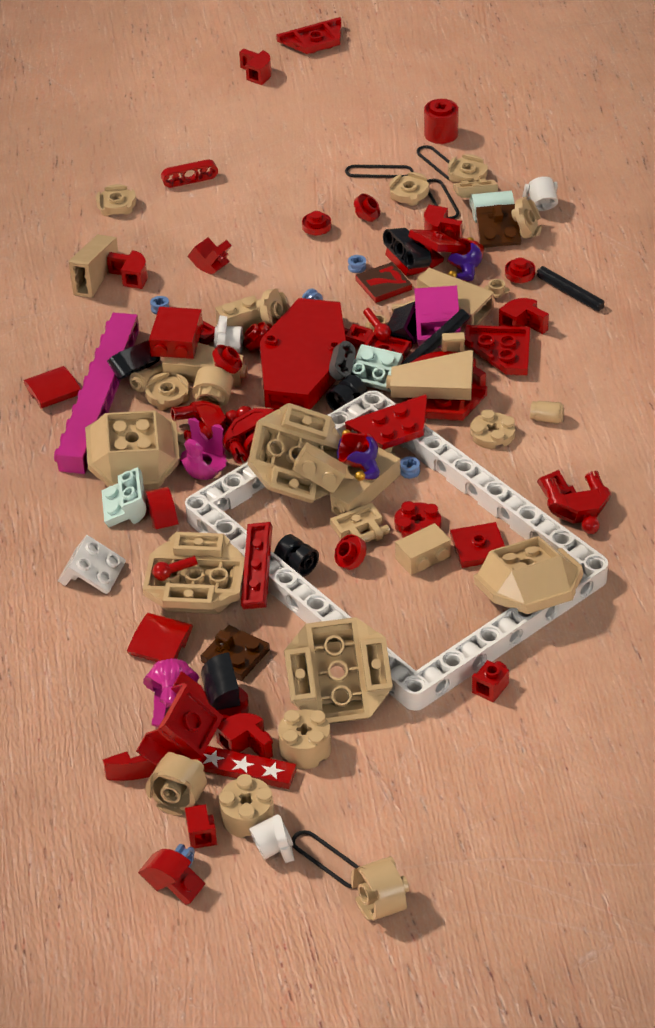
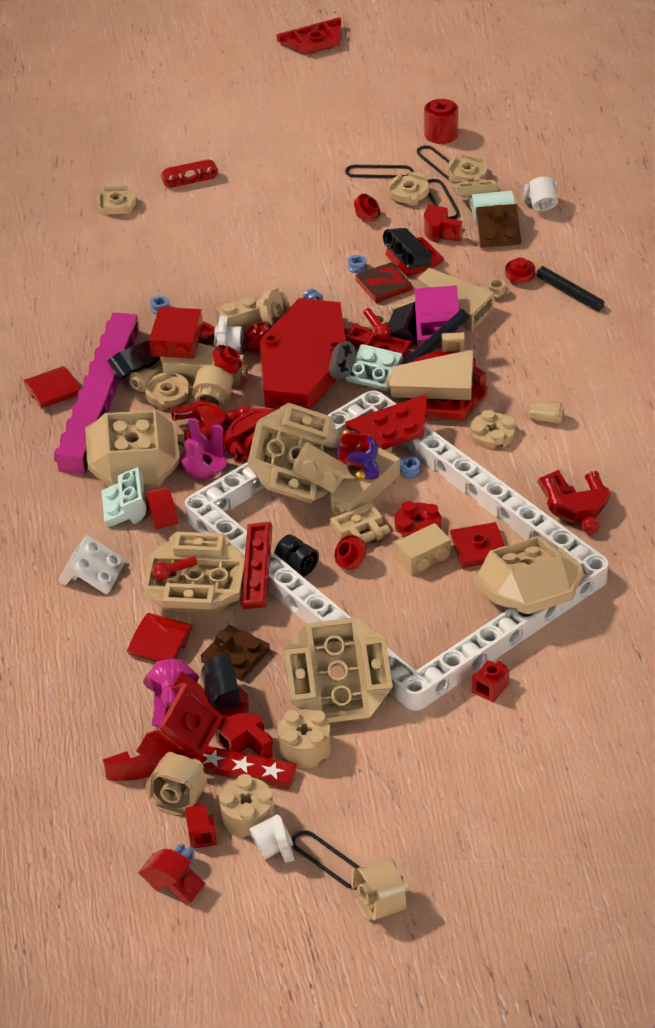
tan slope [69,234,119,298] -> none
red brick [107,250,148,289] -> none
red brick [187,237,232,274] -> none
red brick [239,48,272,85] -> none
red plate [302,211,332,236] -> none
black wheel [326,375,368,411] -> none
red plate [408,229,466,253] -> none
dark purple piece [447,237,485,282] -> none
red plate [464,325,530,376] -> none
red brick [499,298,549,334] -> none
tan plate [511,197,542,239] -> none

